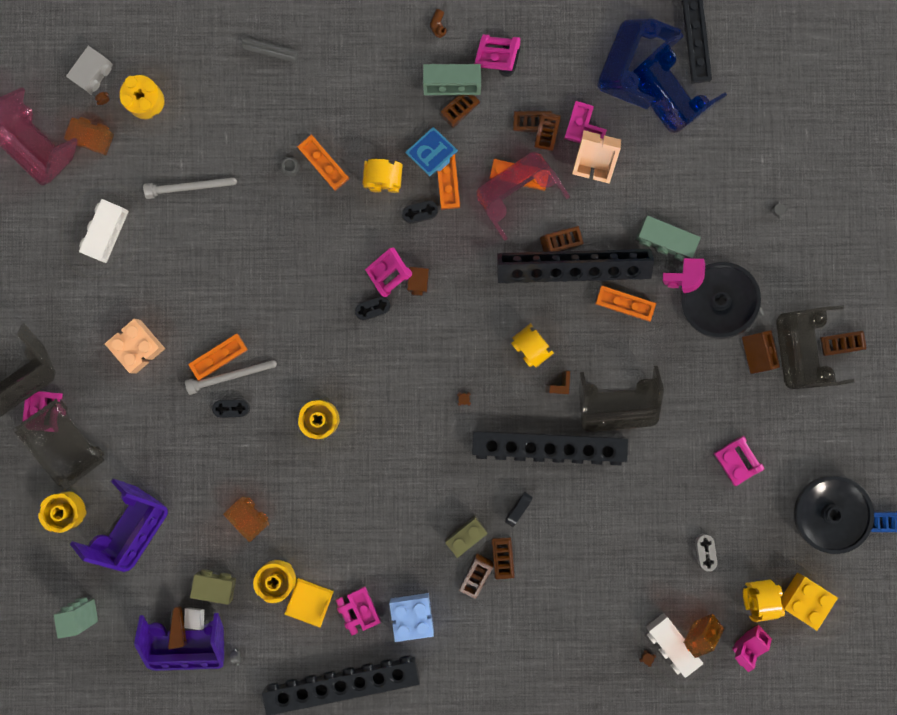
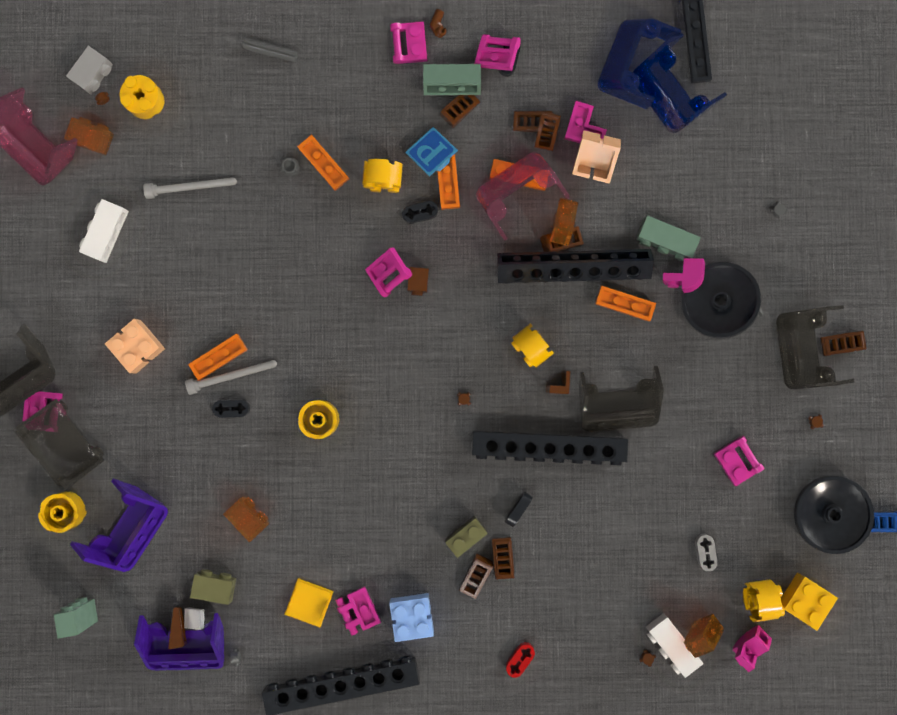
yellow brick [253,560,296,603] -> none
black beam [355,297,391,321] -> none
reddish brown panel [742,330,780,374] -> none
none -> dark pink plate [390,22,427,64]
none -> red beam [506,642,535,678]
none -> clear orange brick [549,198,578,246]
none -> reddish brown piece [808,414,824,429]

